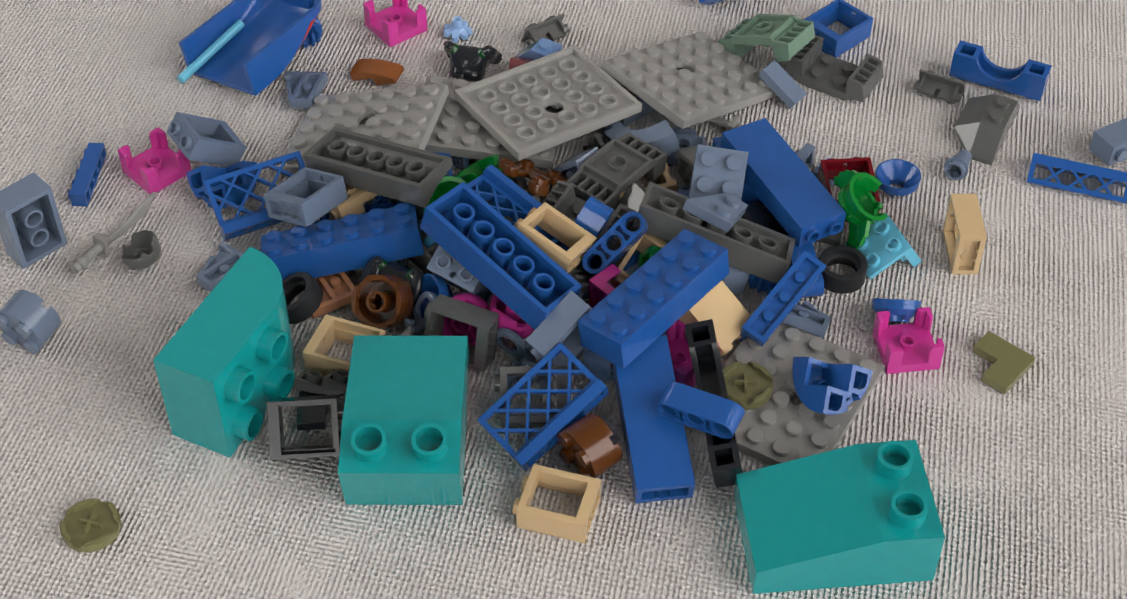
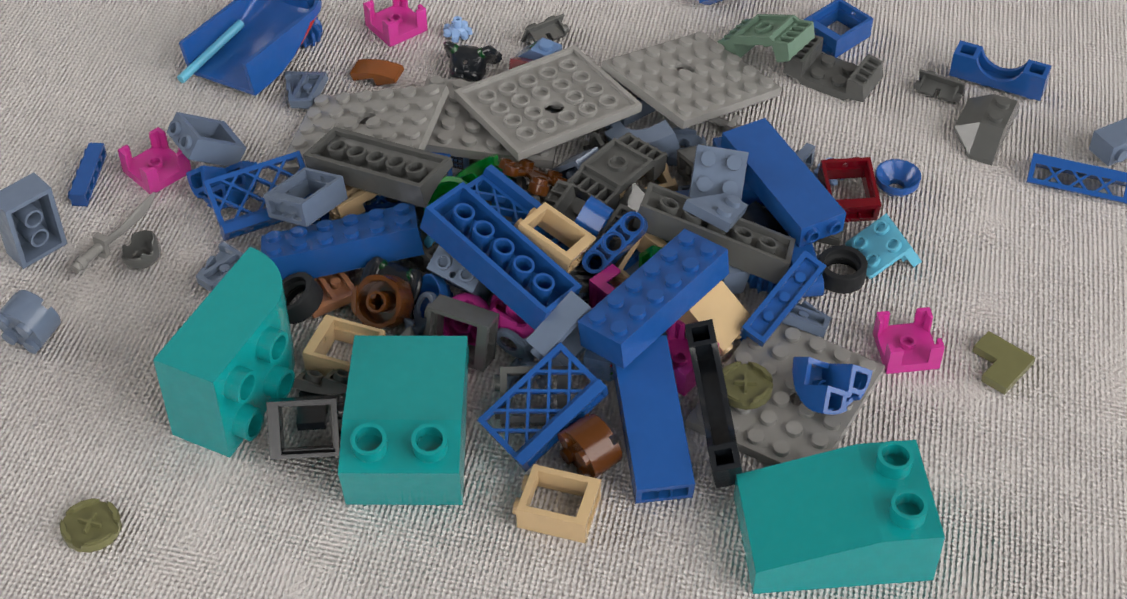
blue beam [656,382,745,439] -> none
sand blue tile [758,60,807,109] -> none
green helmet [834,170,888,250] -> none
blue piece [872,298,922,322] -> none
tan window [943,194,987,274] -> none
sand blue cone [944,149,972,180] -> none

